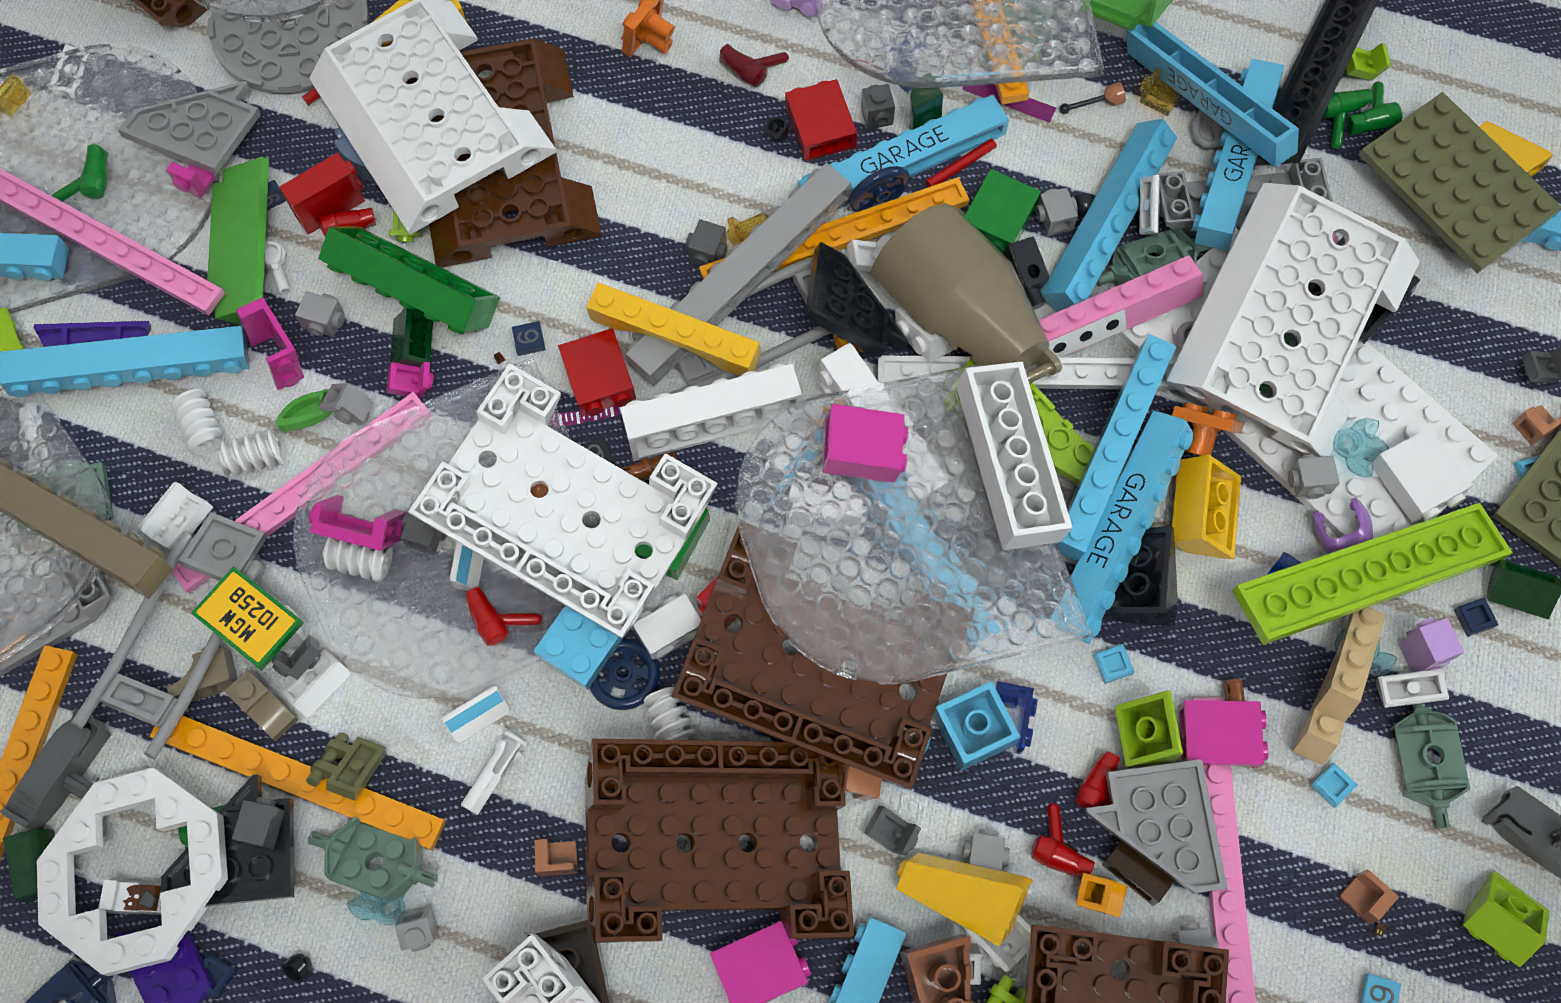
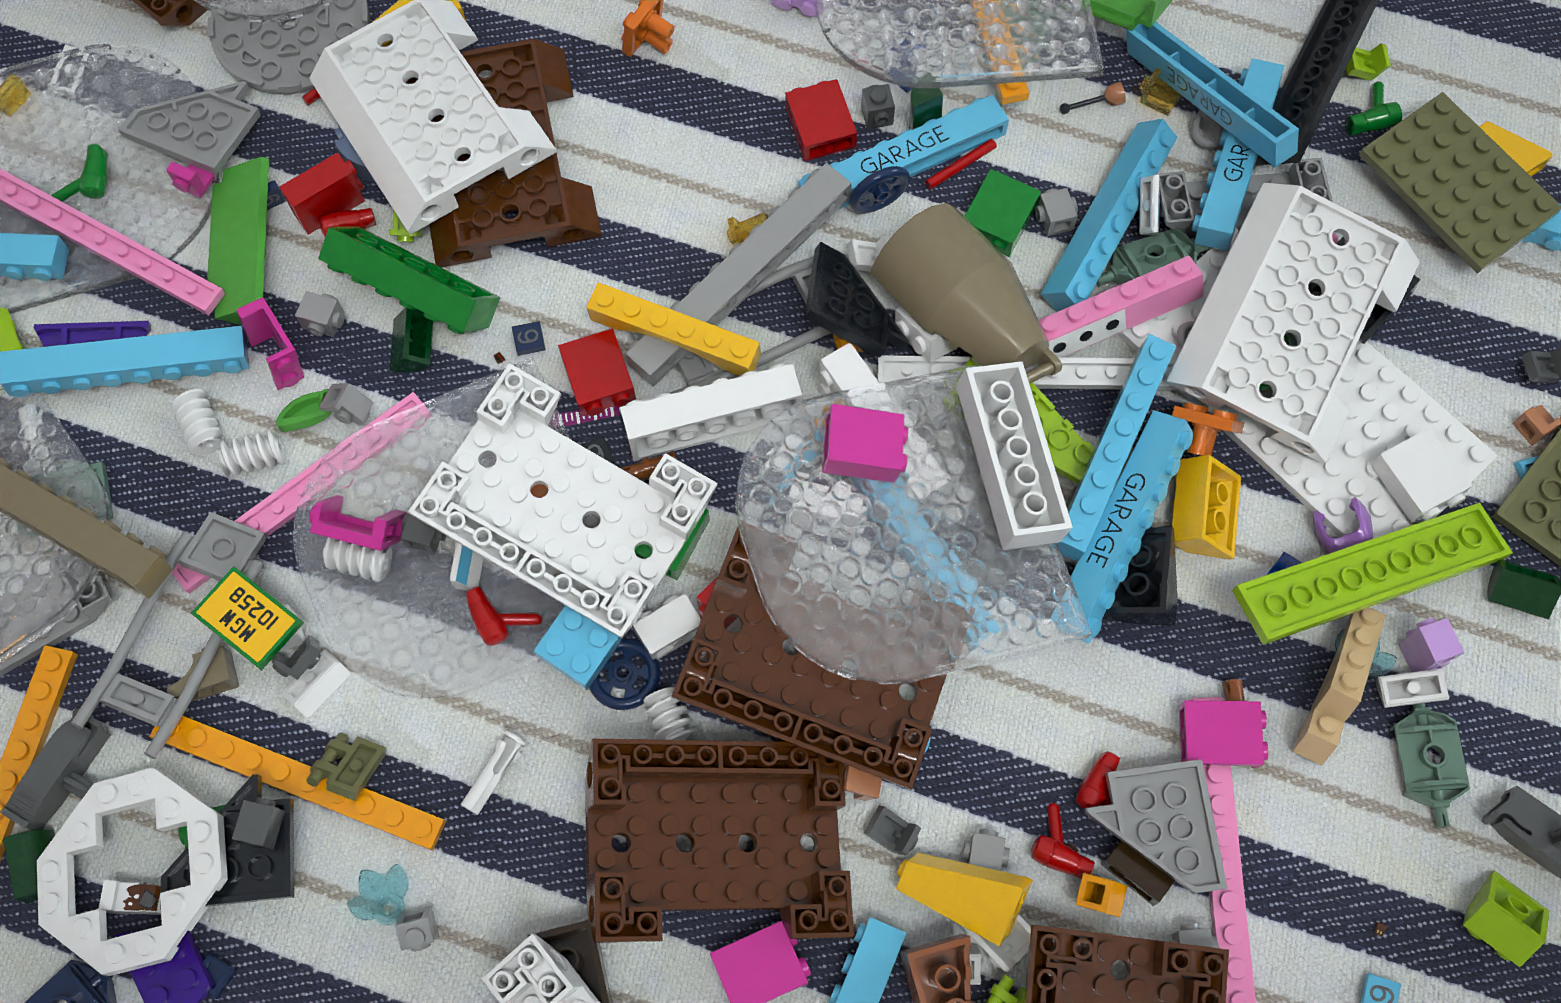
white bracket [138,482,213,551] -> none
dark tan arch [224,670,299,742] -> none
white plate [264,241,291,294] -> none
black hinge [282,953,312,983] -> none
sand green plate [308,817,438,902] -> none
dark pink bracket [386,362,433,399] -> none
white slope [441,686,510,743] -> none
nougat panel [534,839,578,877] -> none
dark grey brick [685,219,728,267] -> none
light orange plate [699,177,969,279] -> none
dark red piece [719,44,789,87] -> none
black hinge [766,117,789,141] -> none
medium azure brick [933,681,1021,771] -> none
magenta sticker [962,75,1056,123] -> none
clear blue bracket [994,681,1038,755] -> none
black torso [1002,236,1049,310] -> none
black hinge [1074,193,1095,217] -> none
medium azure tile [1093,644,1135,684] -> none
lime slope [1115,690,1183,768] -> none
light grey brick [1288,454,1340,499] -> none
medium azure tile [1310,762,1357,808] -> none
green piece [1322,89,1373,149] -> none
clear light blue plate [1333,418,1389,478] -> none
nougat panel [1340,869,1399,924] -> none
dark blue tile [1454,597,1499,637] -> none

